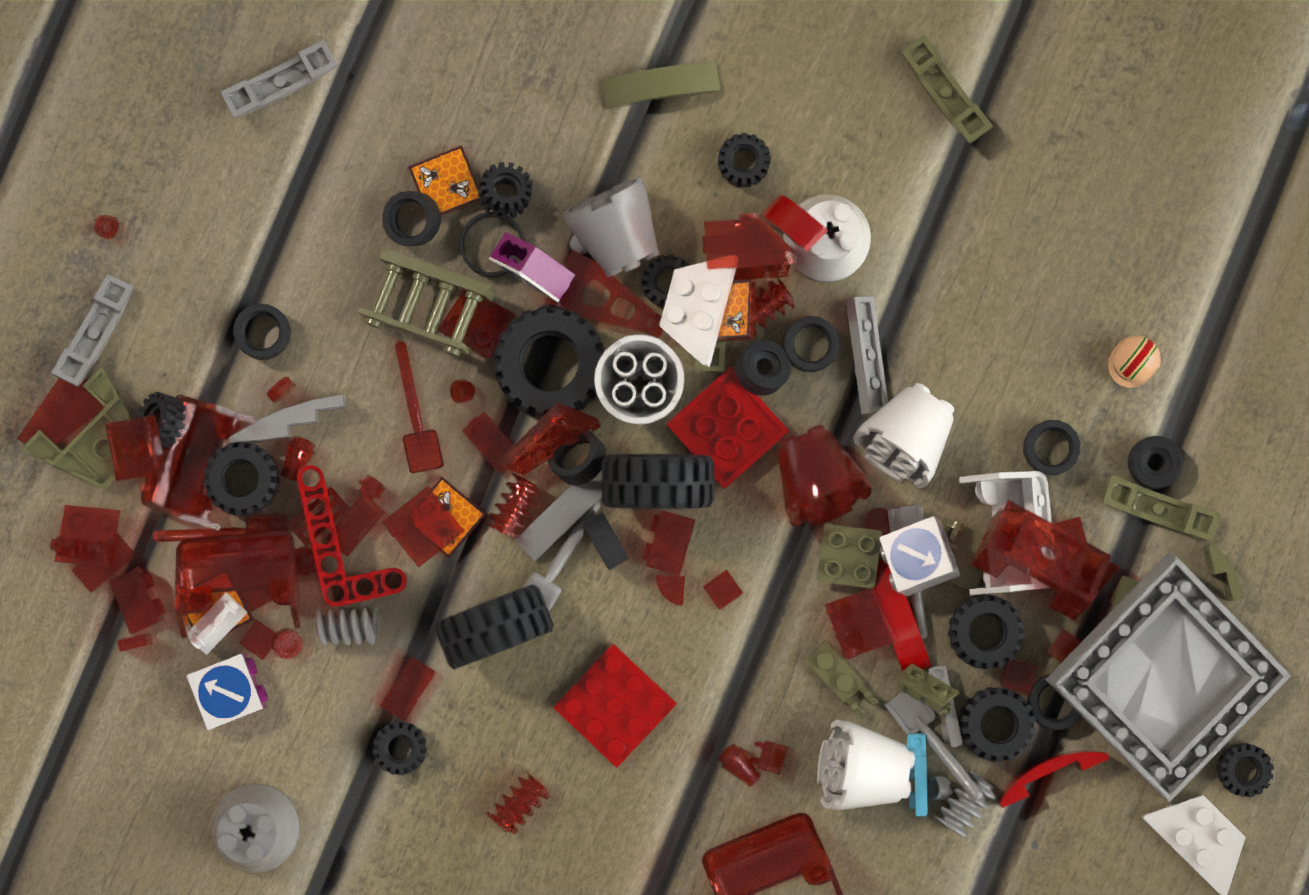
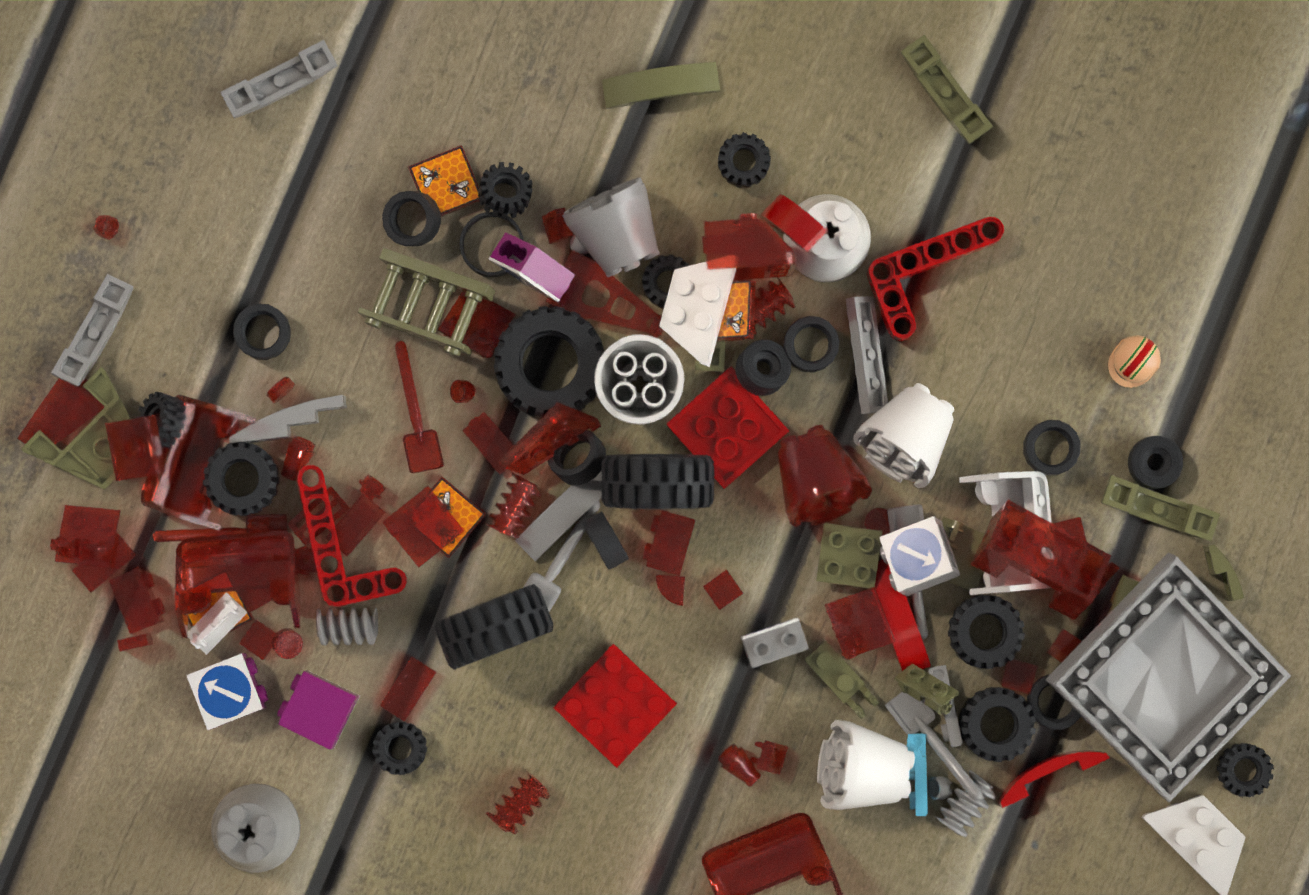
none -> magenta piece [277,670,360,750]
none -> clear red tile [542,207,573,244]
none -> light grey piece [740,618,809,668]
none -> red beam [867,217,1004,341]

